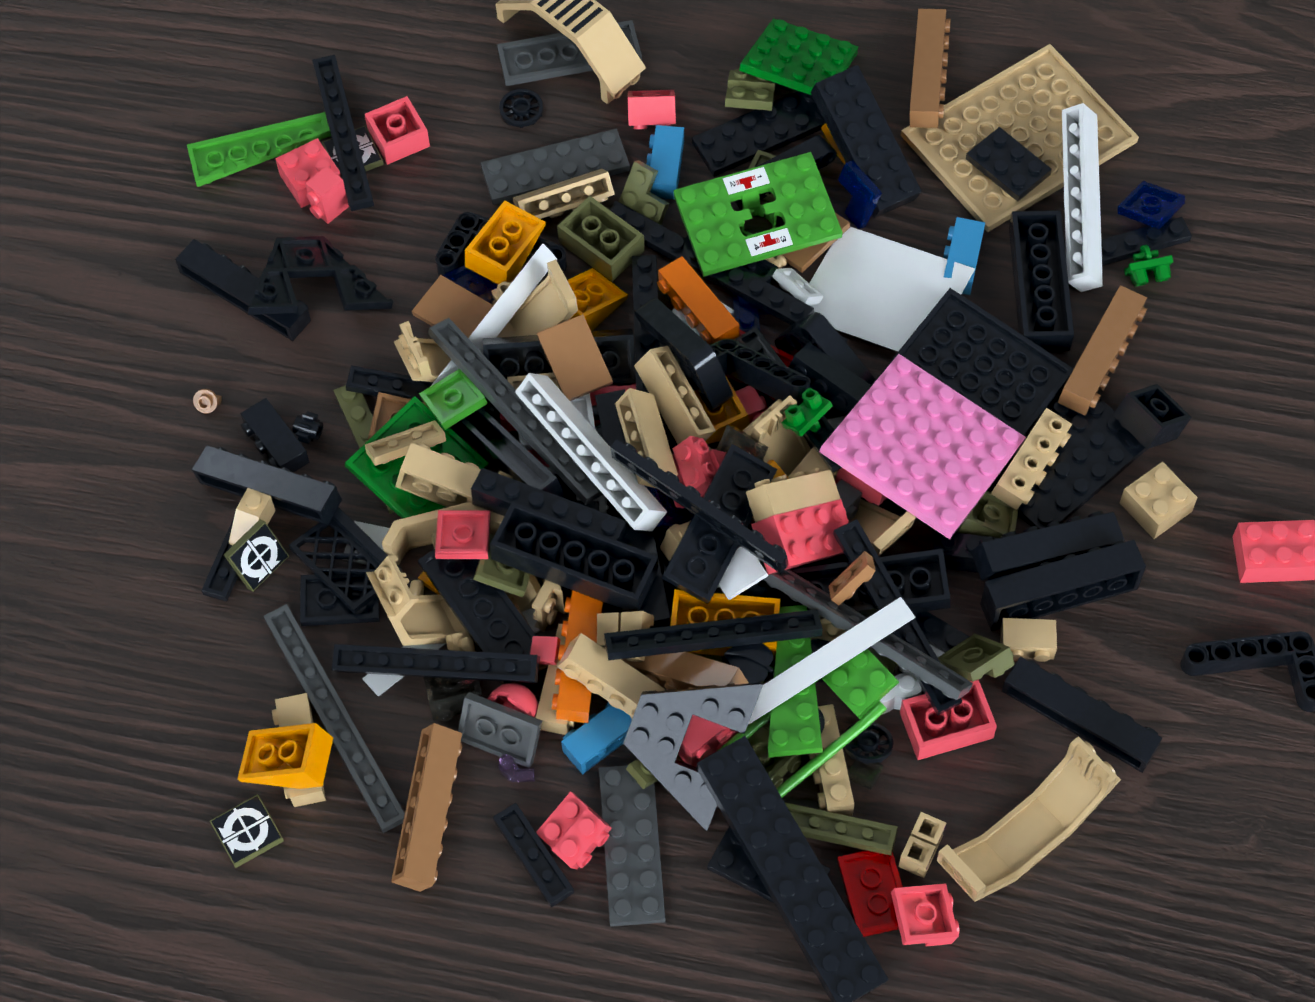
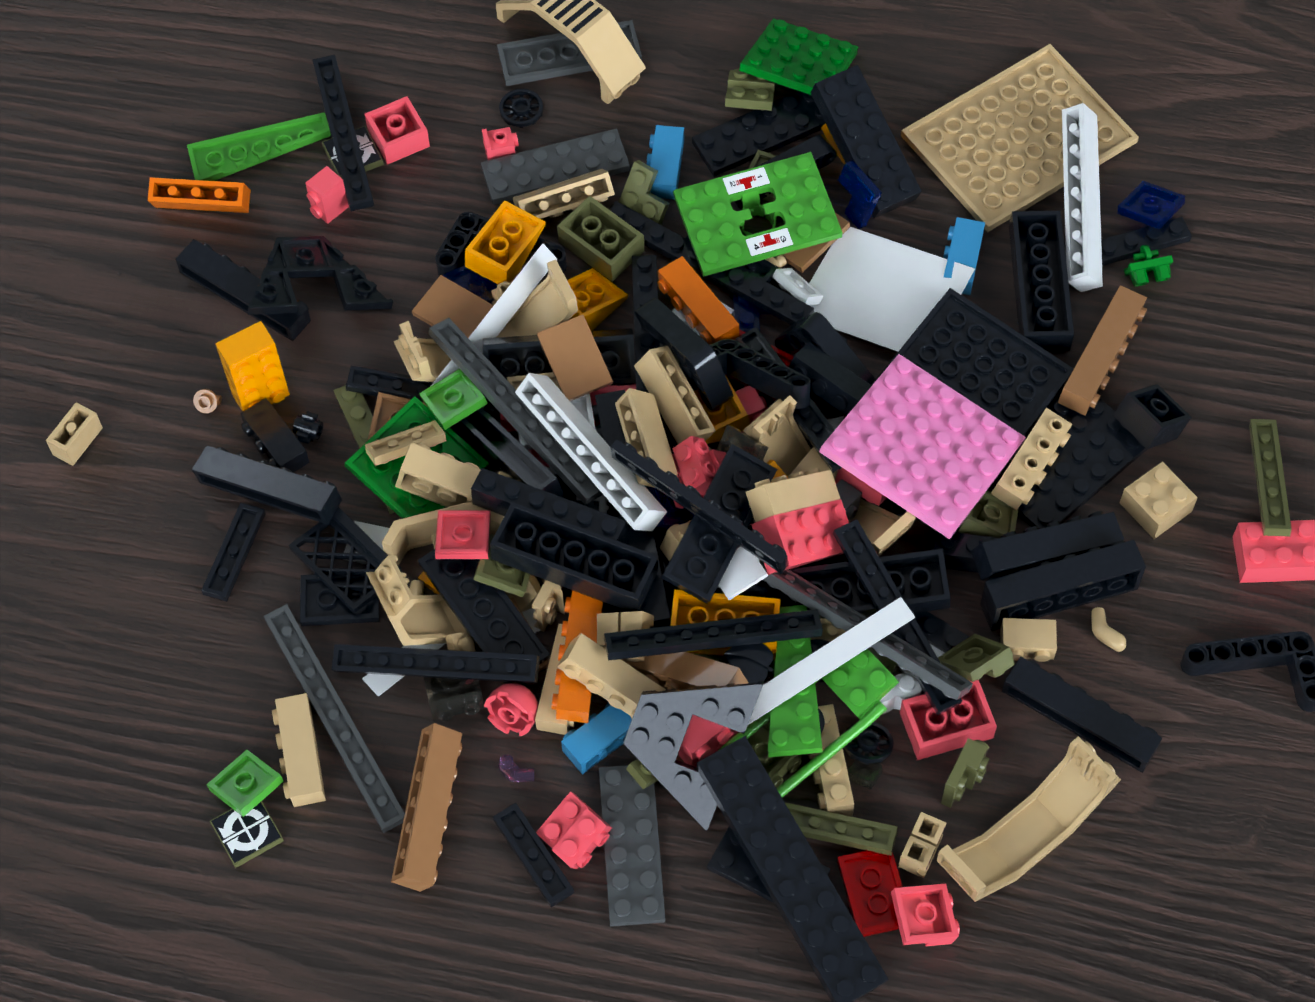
tile [224,519,289,591] -> none
tan slope [229,488,276,545] -> none
light orange slope [237,723,333,789] -> none
coral brick [275,138,341,208] -> none
dark grey plate [458,692,542,768] -> none
coral tile [530,636,561,665] -> none
coral slope [628,89,676,129] -> none
green hips [781,388,833,437] -> none
medium nougat plate [829,551,876,606] -> none
medium nougat brick [910,9,951,128] -> none
black plate [966,127,1052,202] -> none
none -> tan brick [46,402,103,466]
none -> orange brick [147,177,251,213]
none -> bright green plate [207,750,284,817]
none -> light orange brick [215,321,290,412]
none -> coral brick [482,127,519,160]
none -> olive plate [941,738,990,808]
none -> tan arm [1091,607,1126,652]
none -> olive plate [1249,419,1292,536]

